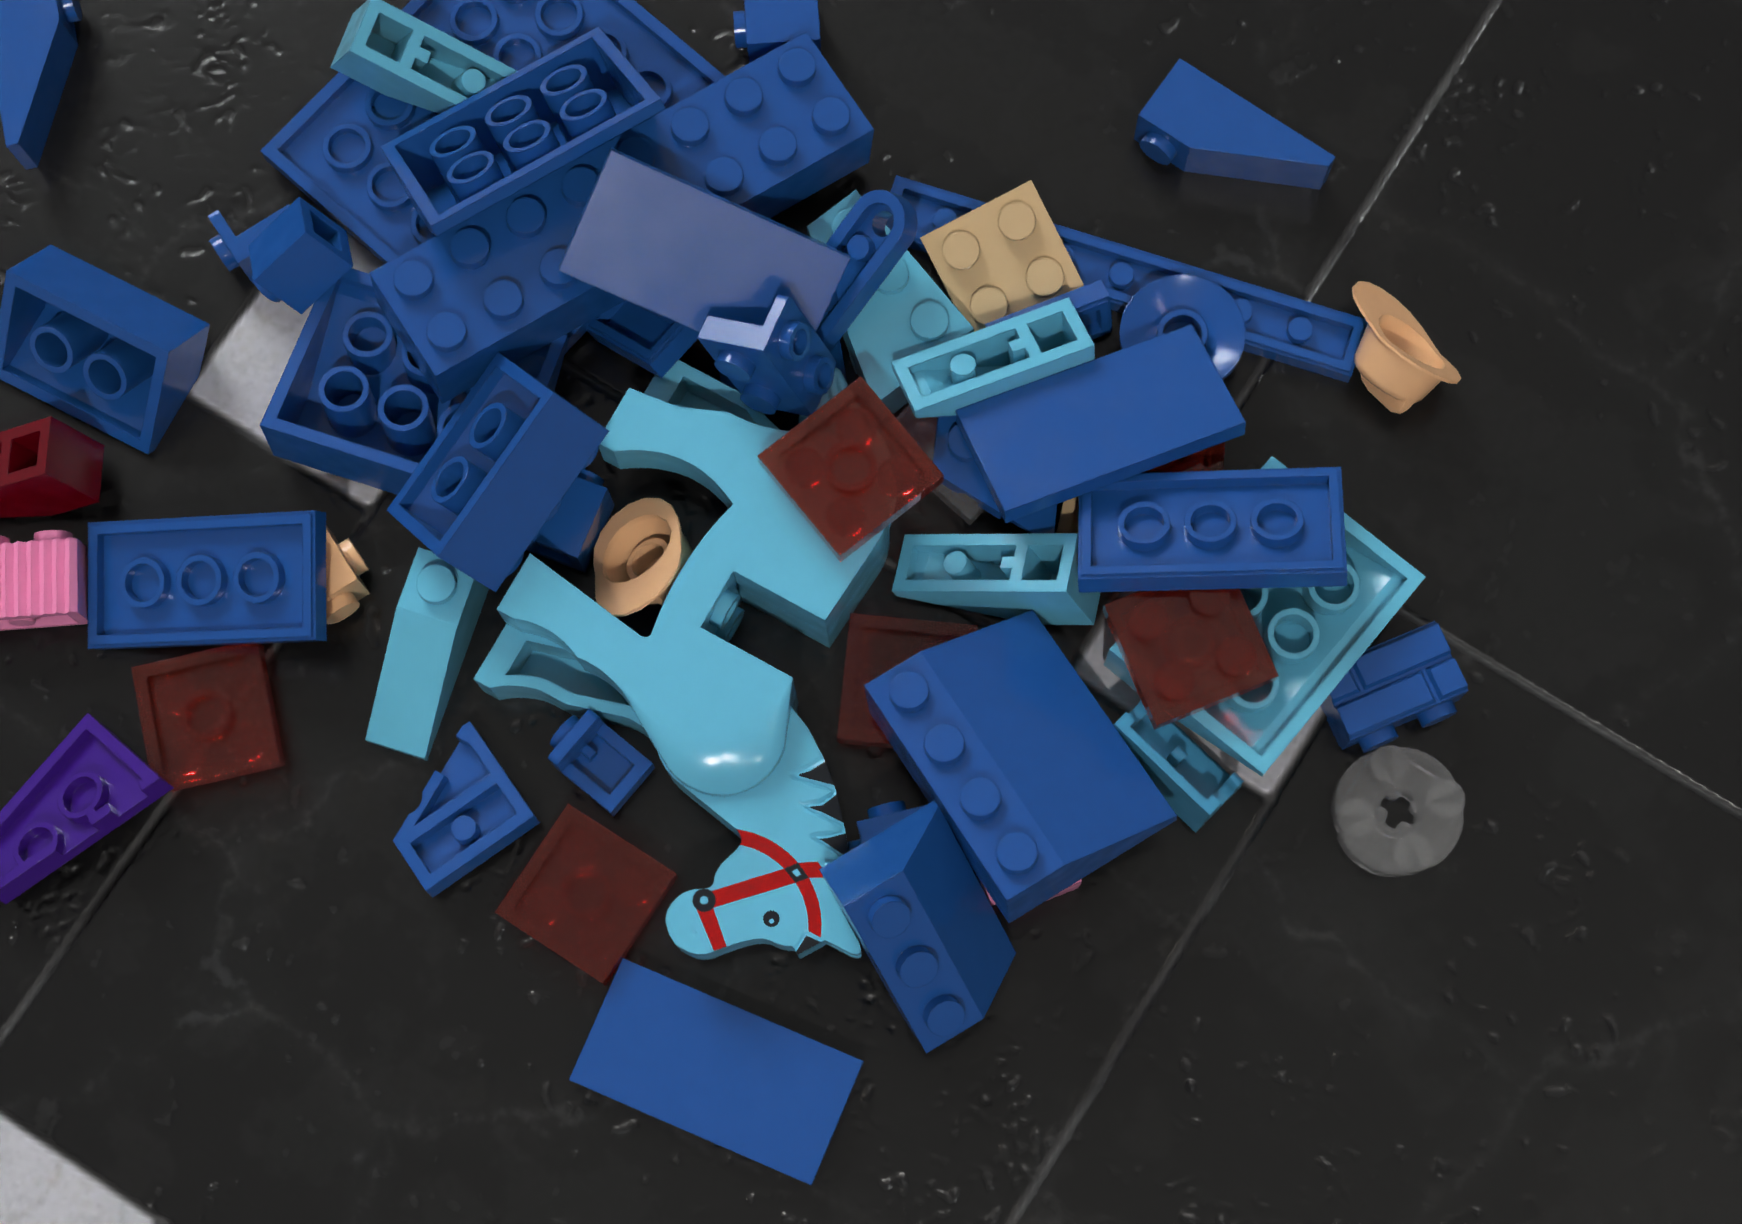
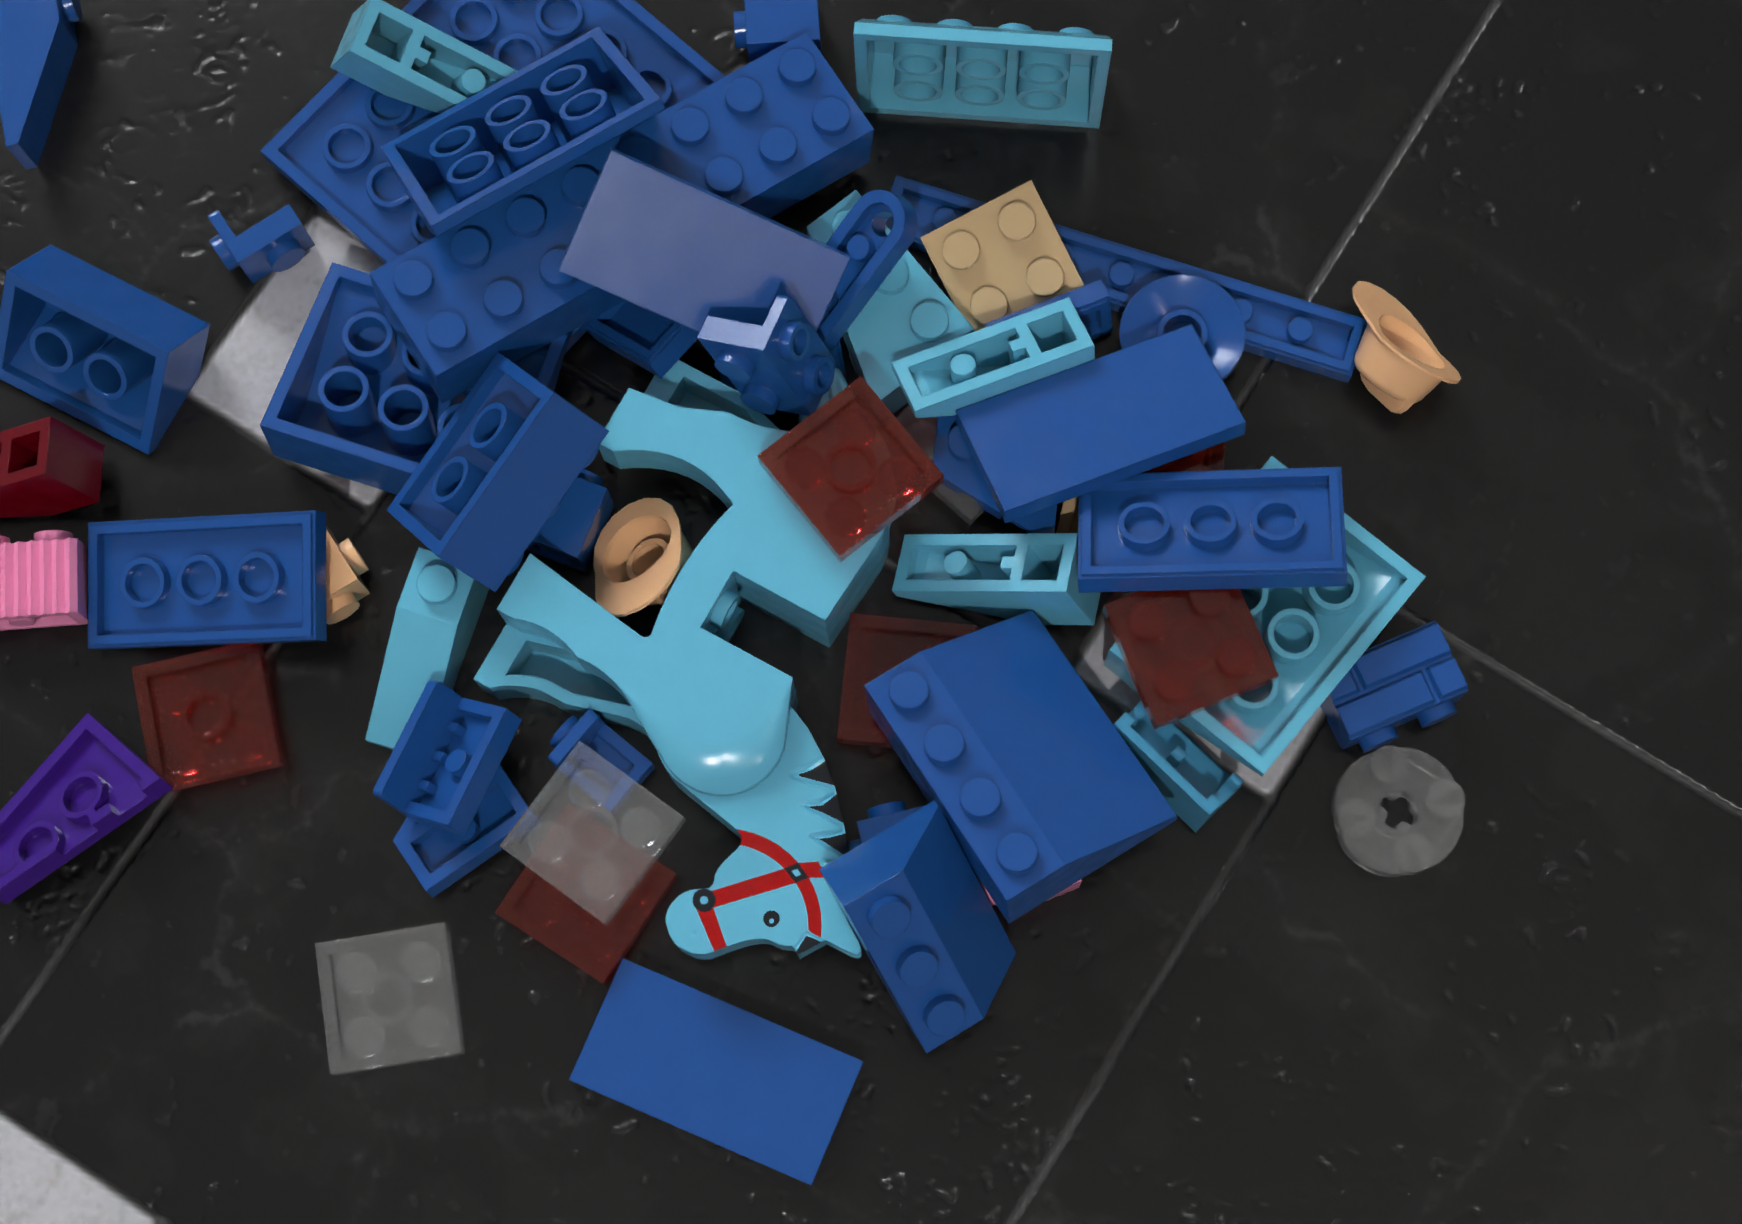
blue brick [248,197,353,314] -> none
blue slope [1134,58,1335,190] -> none
none -> clear plate [315,922,465,1076]
none -> blue bracket [373,680,522,836]
none -> clear plate [499,740,686,926]
none -> medium azure slope [853,15,1113,129]

